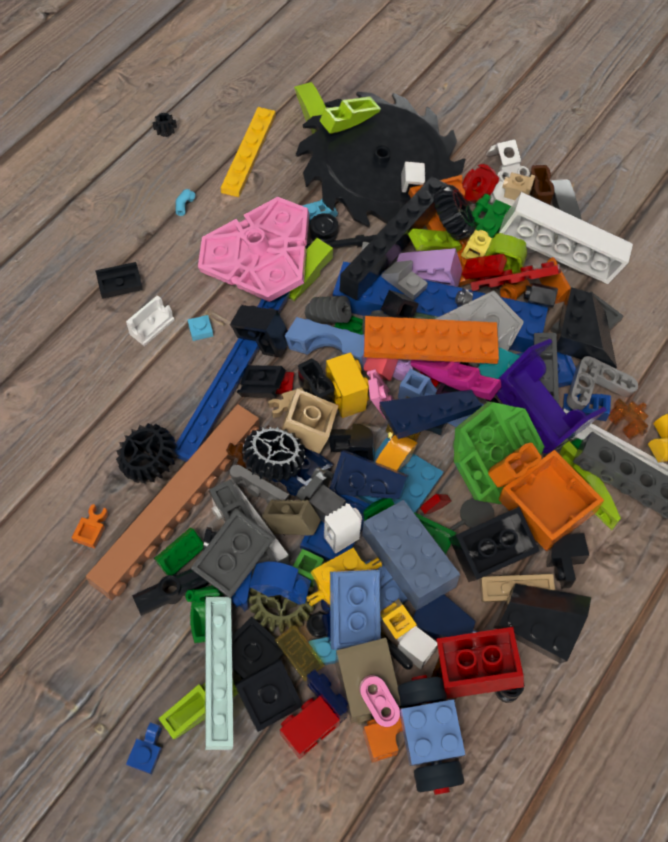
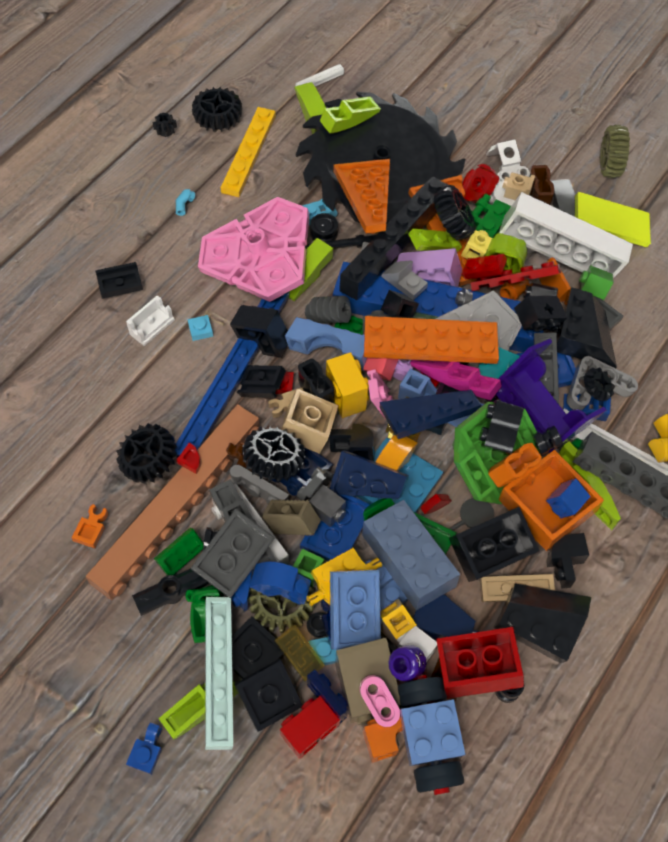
white brick [324,503,362,553] -> none
white panel [401,162,425,192] -> none
clear orange hips [608,398,649,440] -> none
none -> red tile [176,442,200,474]
none -> black gear [192,86,242,132]
none -> white axle [295,64,344,87]
none -> orange wing [333,159,390,234]
none -> dark purple head [388,645,427,681]
none -> black brick [479,400,524,454]
none -> black brick [514,296,568,331]
none -> black wheel [532,426,563,456]
none -> blue brick [546,478,591,518]
none -> neon yellow tile [575,192,651,247]
none -> bright green brick [579,265,614,300]
none -> black gear [584,367,615,401]
none -> olive gear [599,124,630,178]

